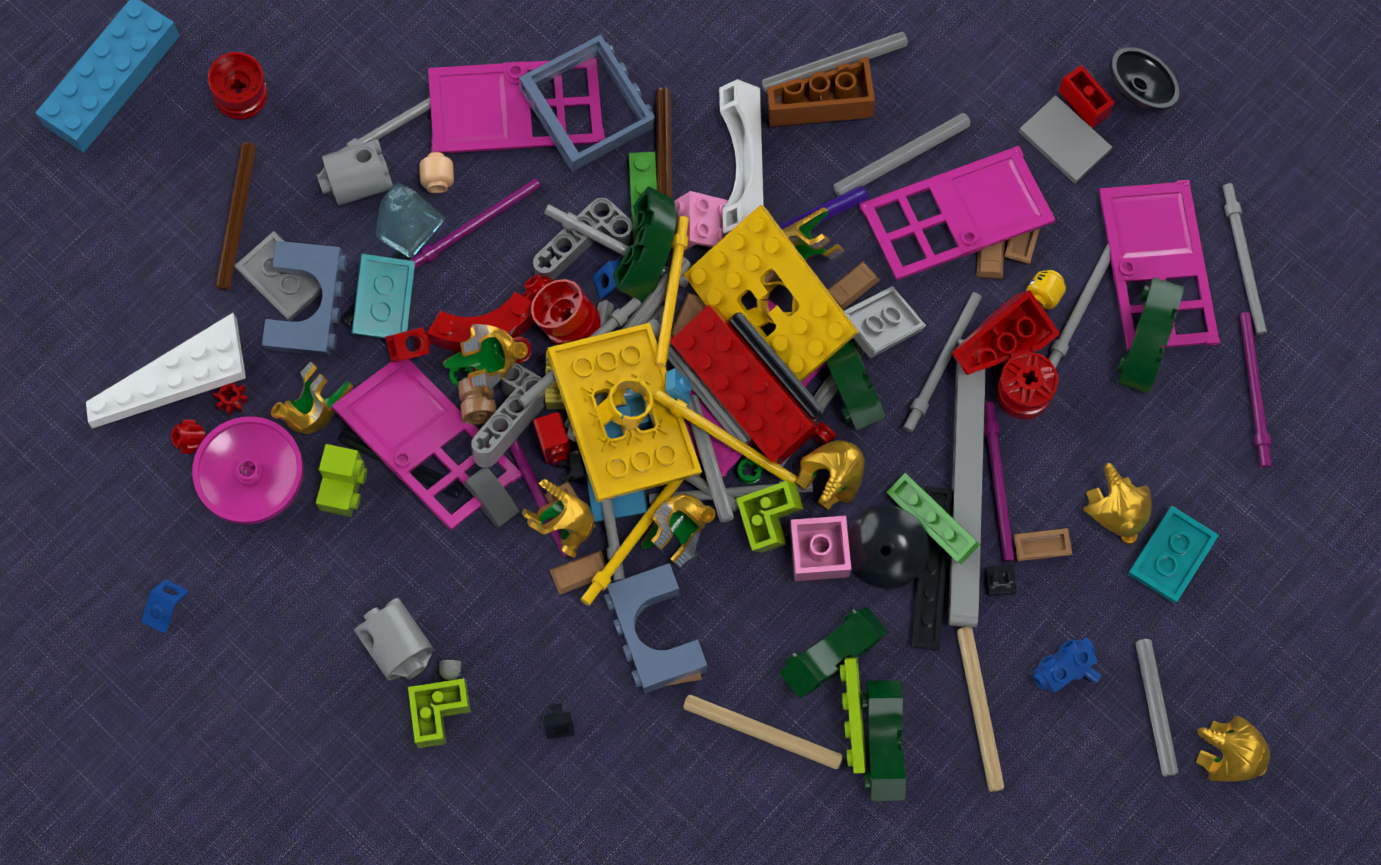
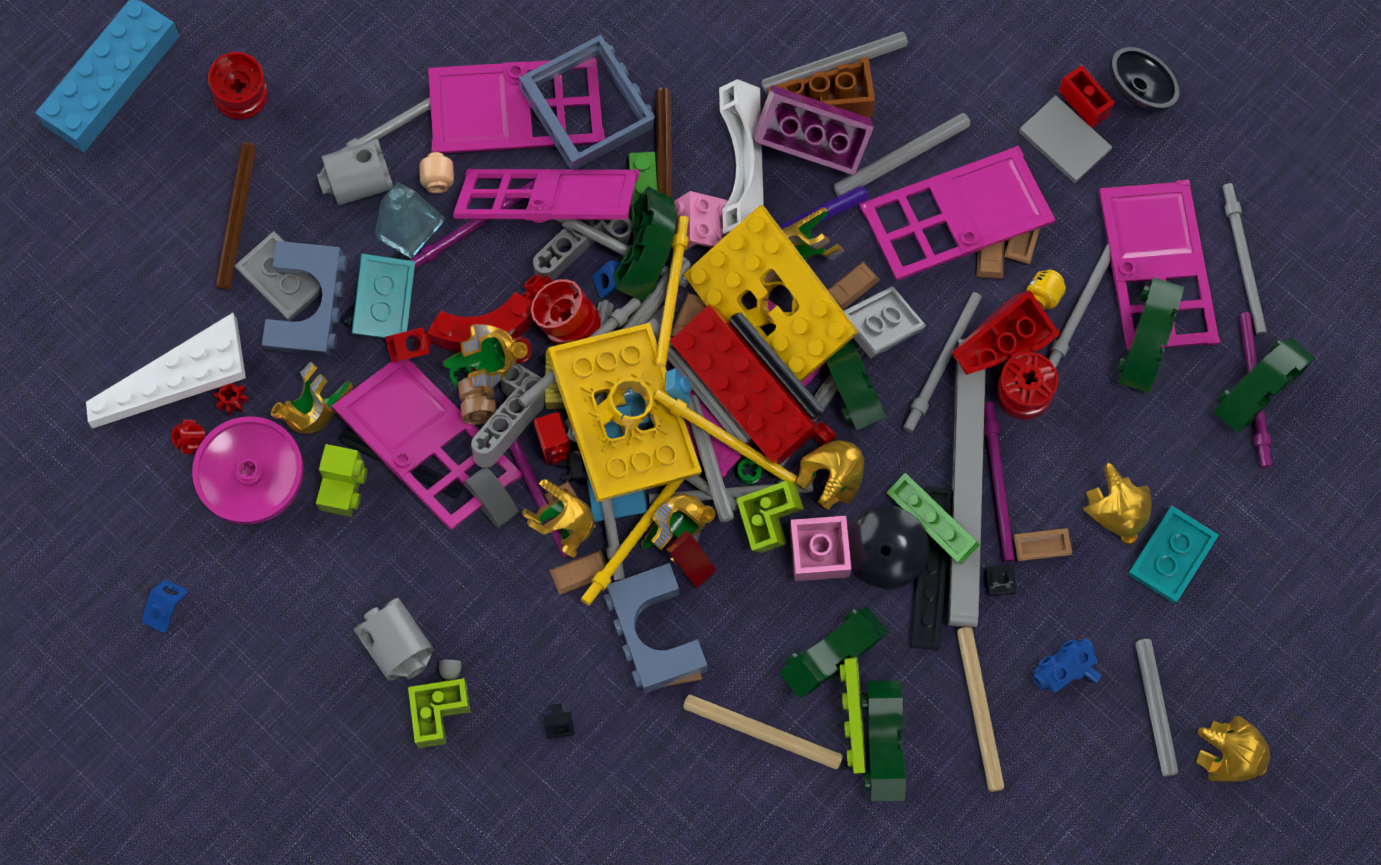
none -> dark pink door [453,169,640,223]
none -> dark red tile [666,531,716,588]
none -> magenta brick [754,85,874,175]
none -> dark green brick [1214,337,1316,433]

